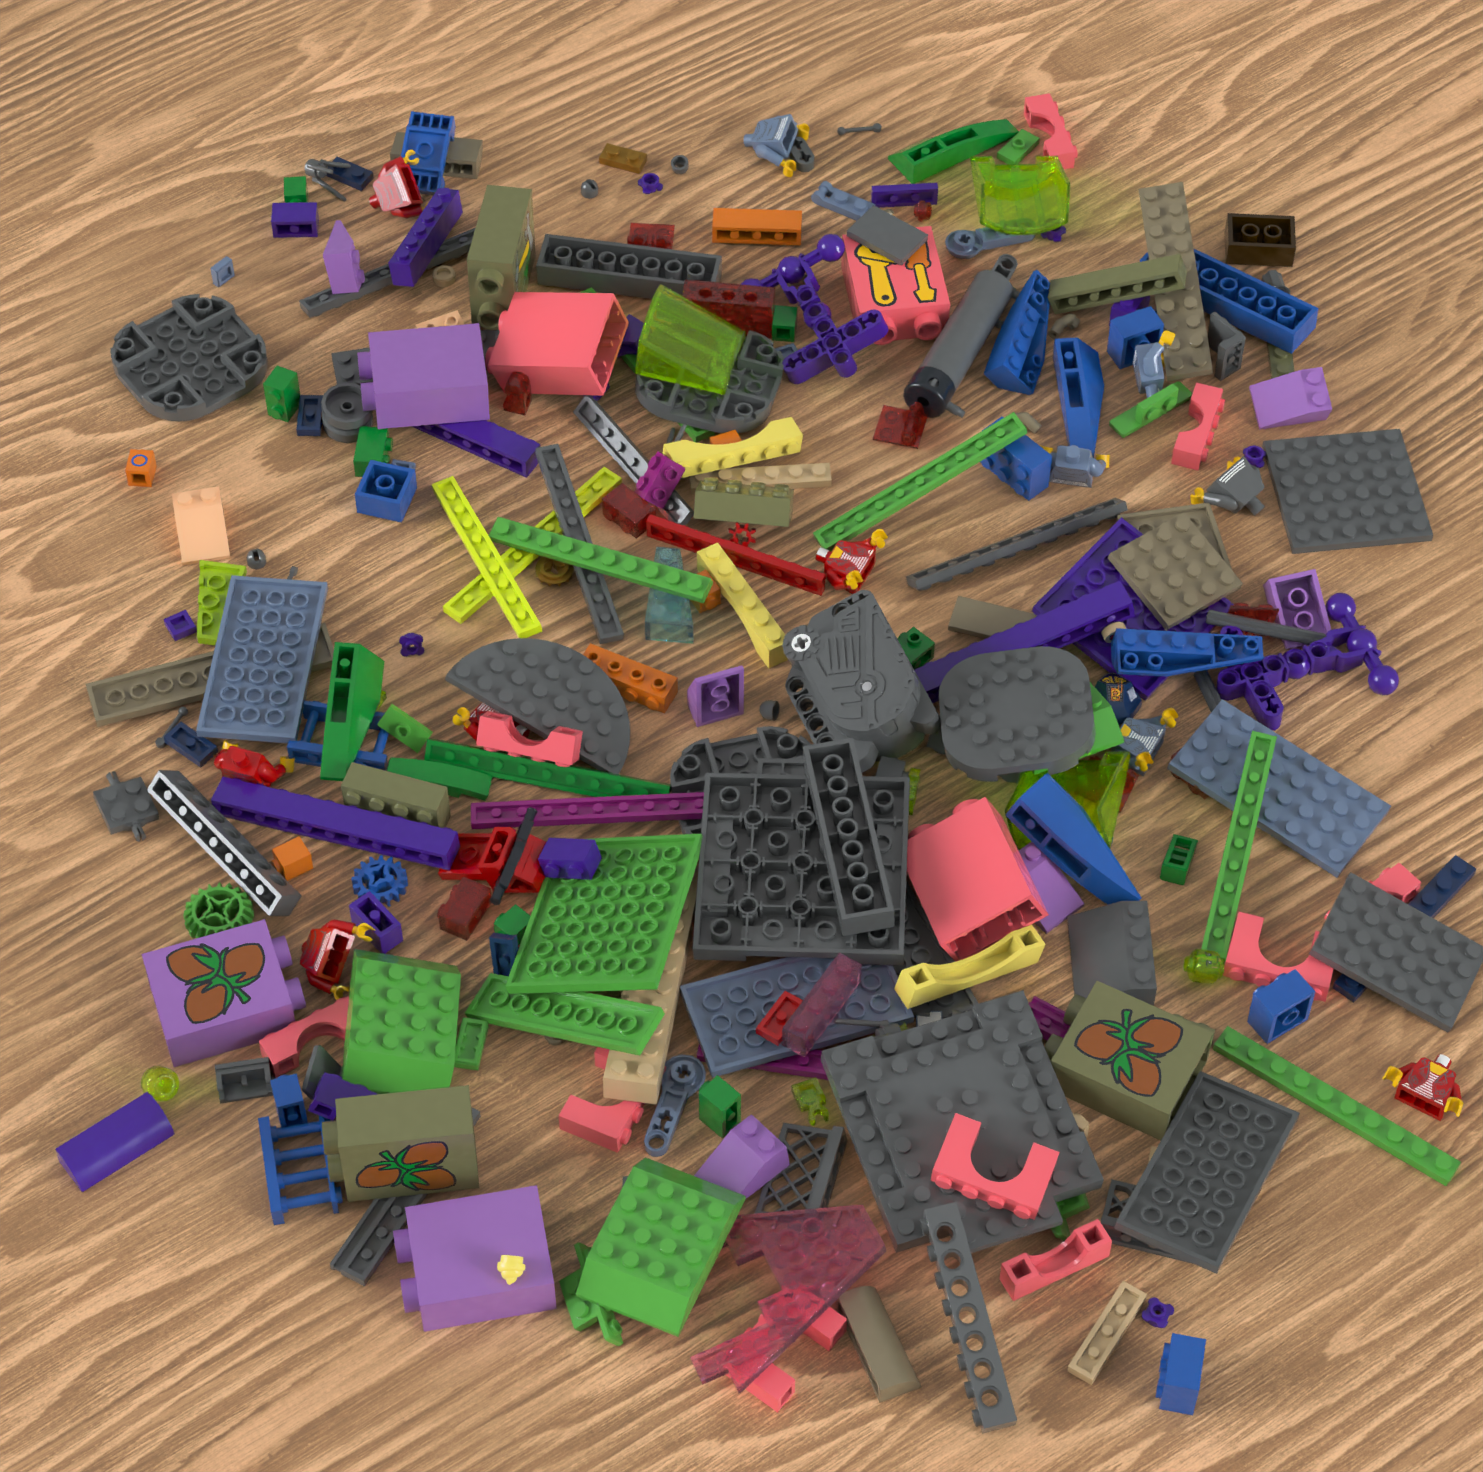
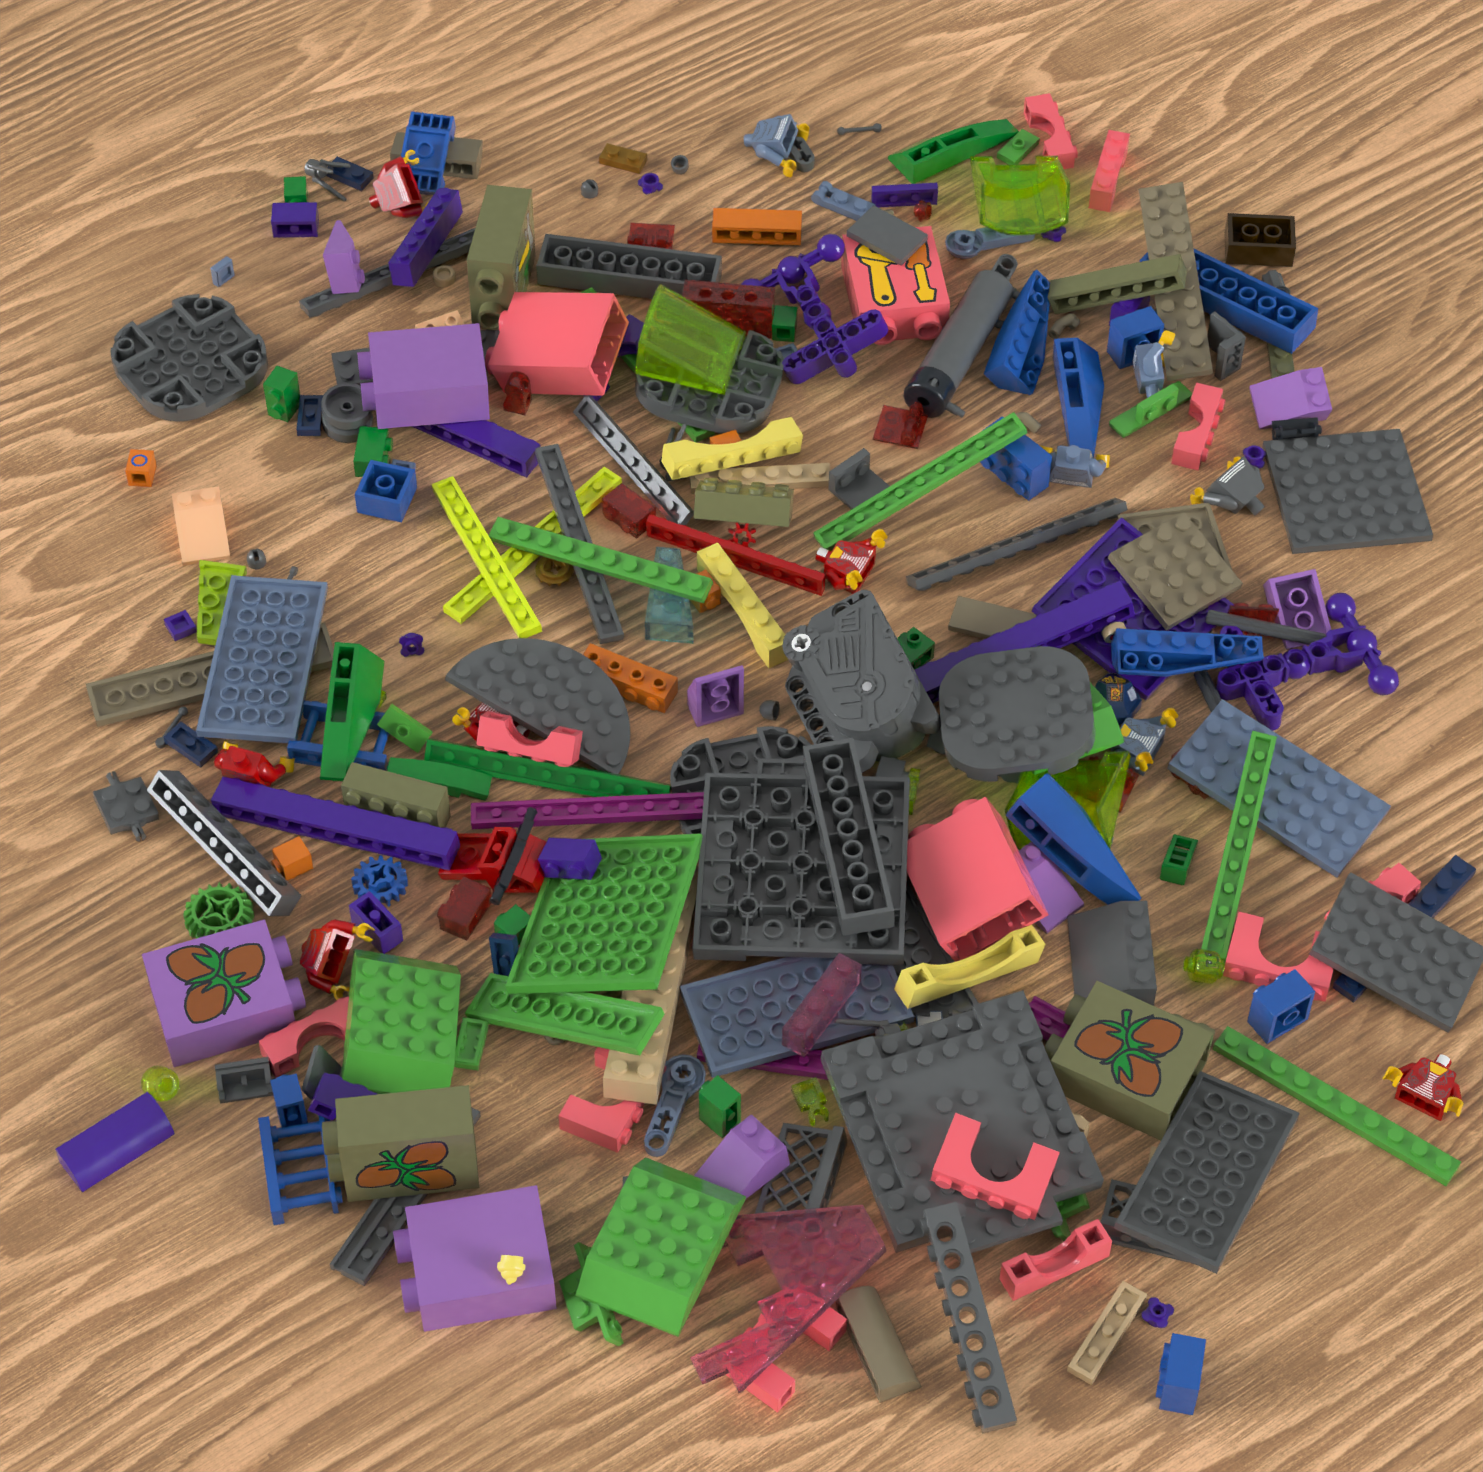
magenta bracket [634,451,685,509] -> none
red plate [756,991,807,1046] -> none
none -> dark grey bracket [828,448,890,510]
none -> coral arch [1088,130,1130,212]
none -> black hinge [1272,417,1322,440]

